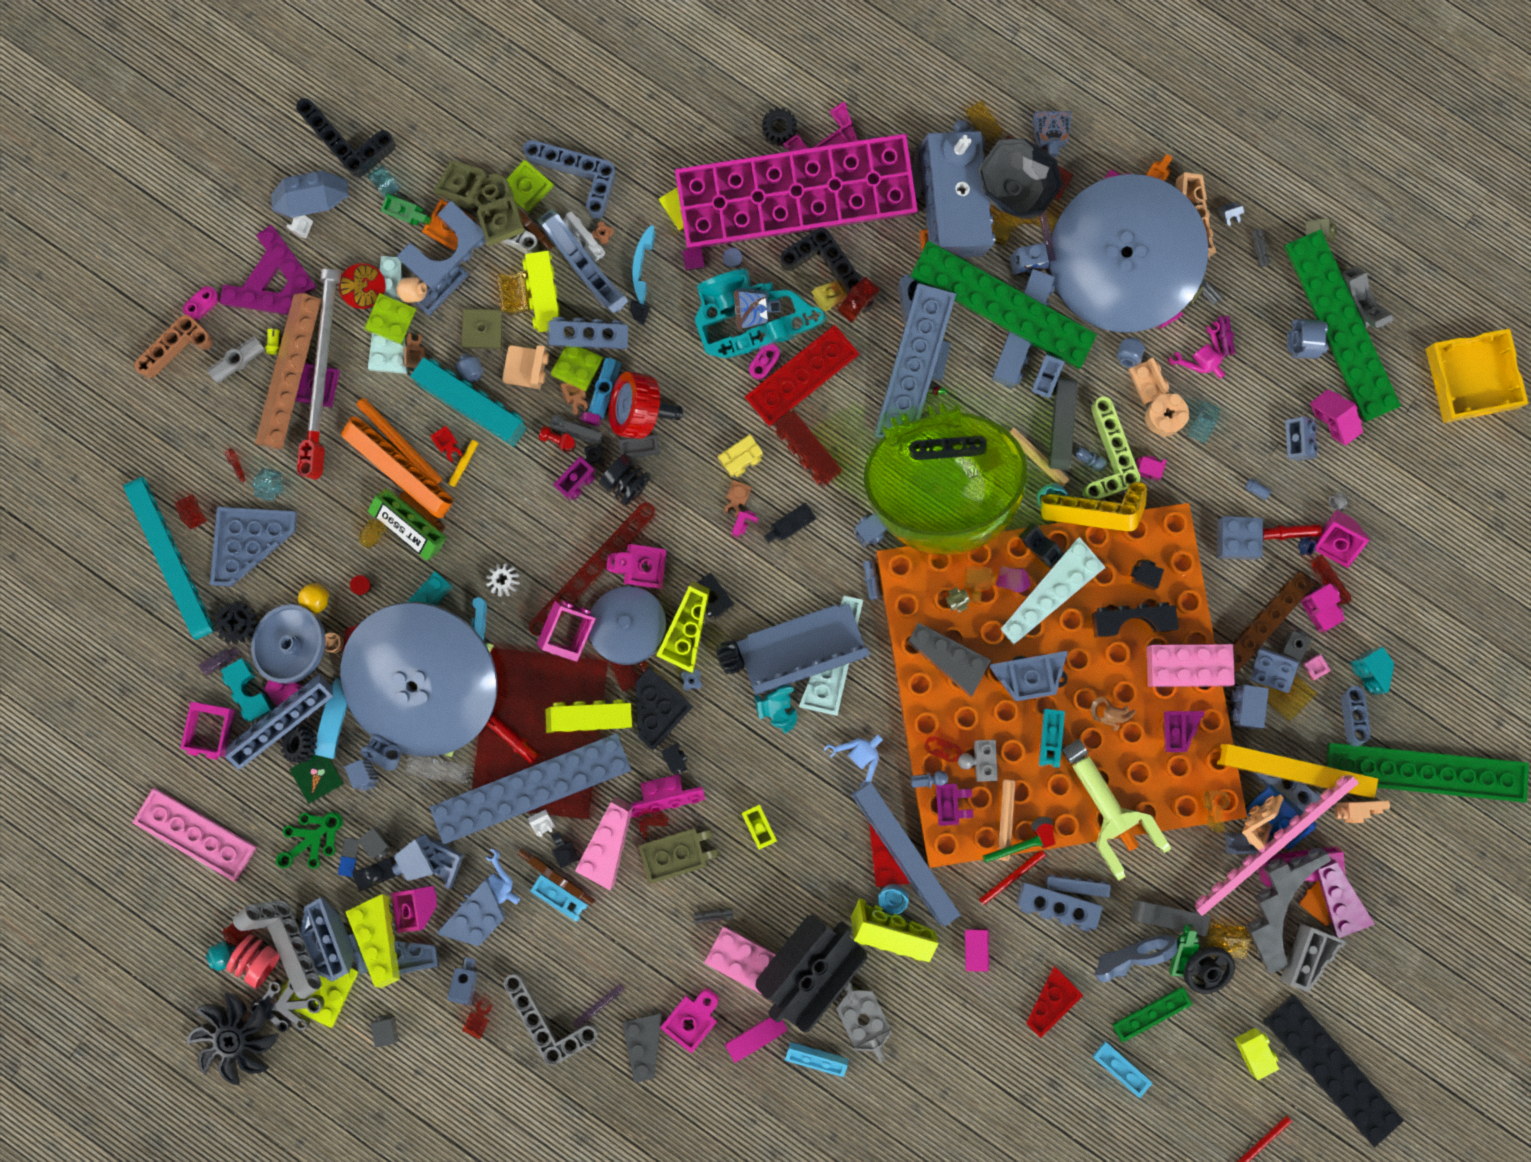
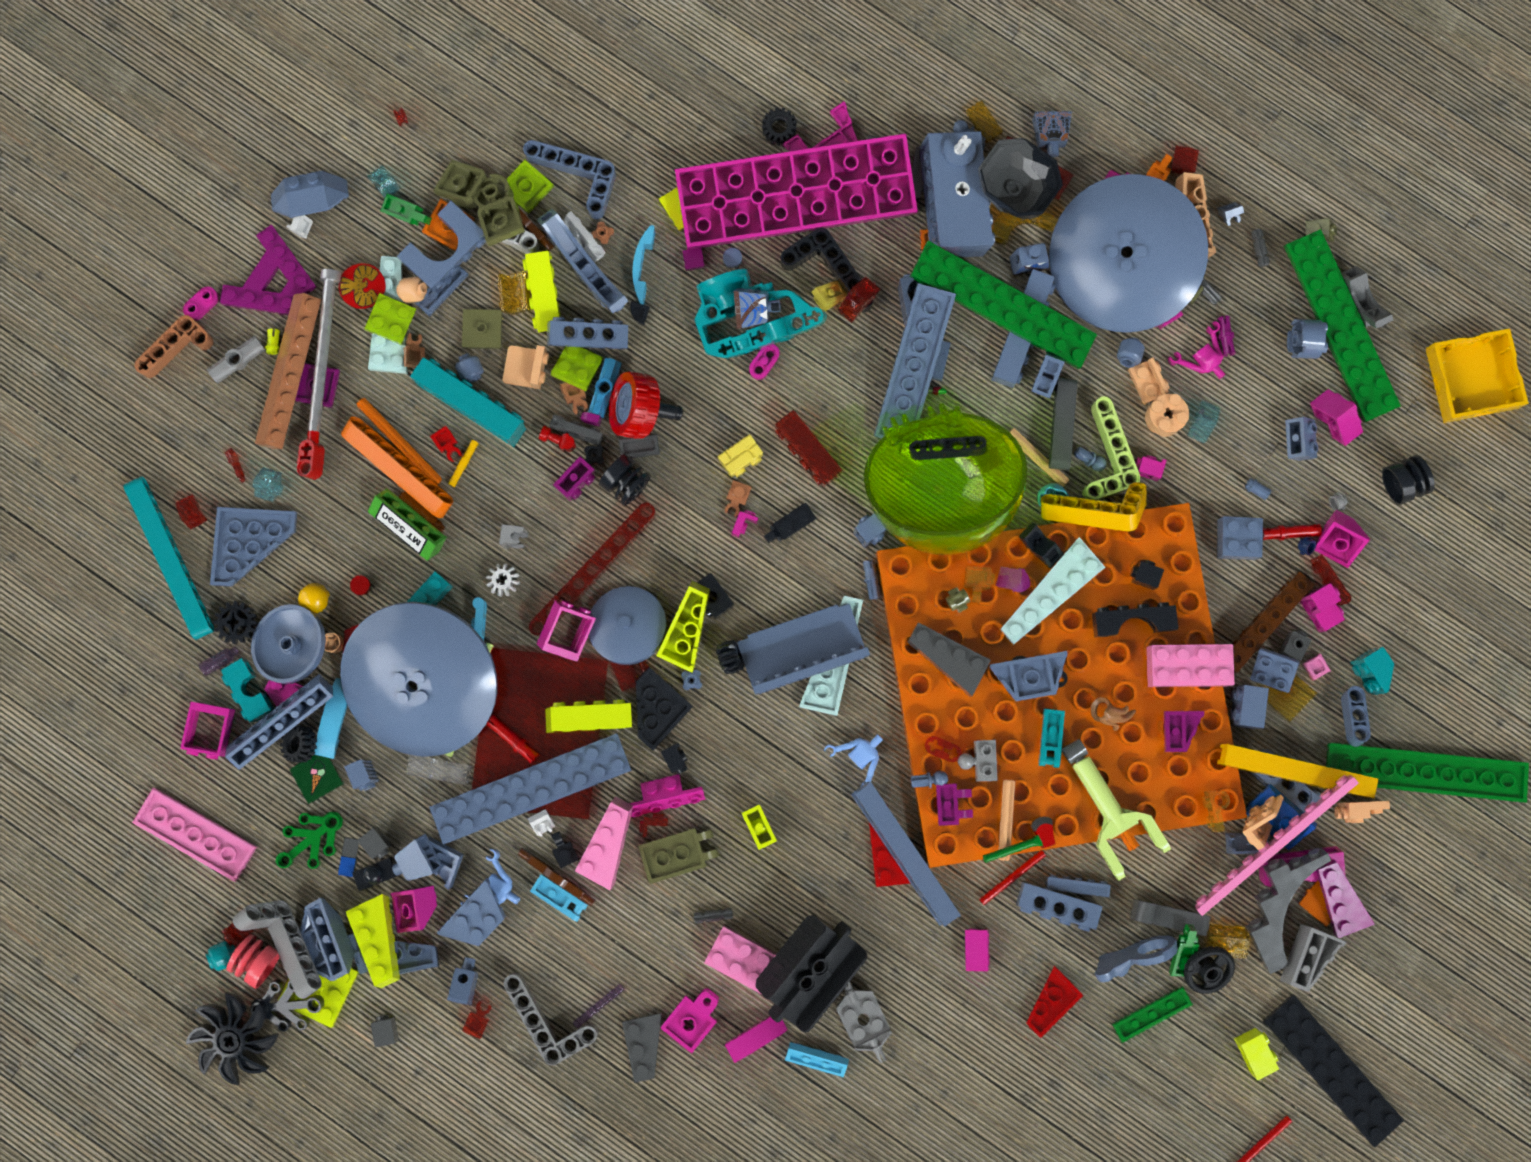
black beam [296,98,396,178] -> none
clear yellow brick [358,519,386,548] -> none
sand blue piece [361,734,401,771] -> none
dark pink plate [607,544,666,589] -> none
red plate [744,325,859,428] -> none
teal animal [754,684,797,733] -> none
neon yellow wedge [851,898,939,962] -> none
medium azure hair [878,884,909,915] -> none
clear purple bar [1039,210,1056,262] -> none
medium azure plate [1092,1041,1152,1098] -> none
none -> clear red bush [393,107,409,127]
none -> light grey hinge [499,524,529,550]
none -> clear red piece [1171,146,1199,174]
none -> black wheel [1382,455,1435,505]

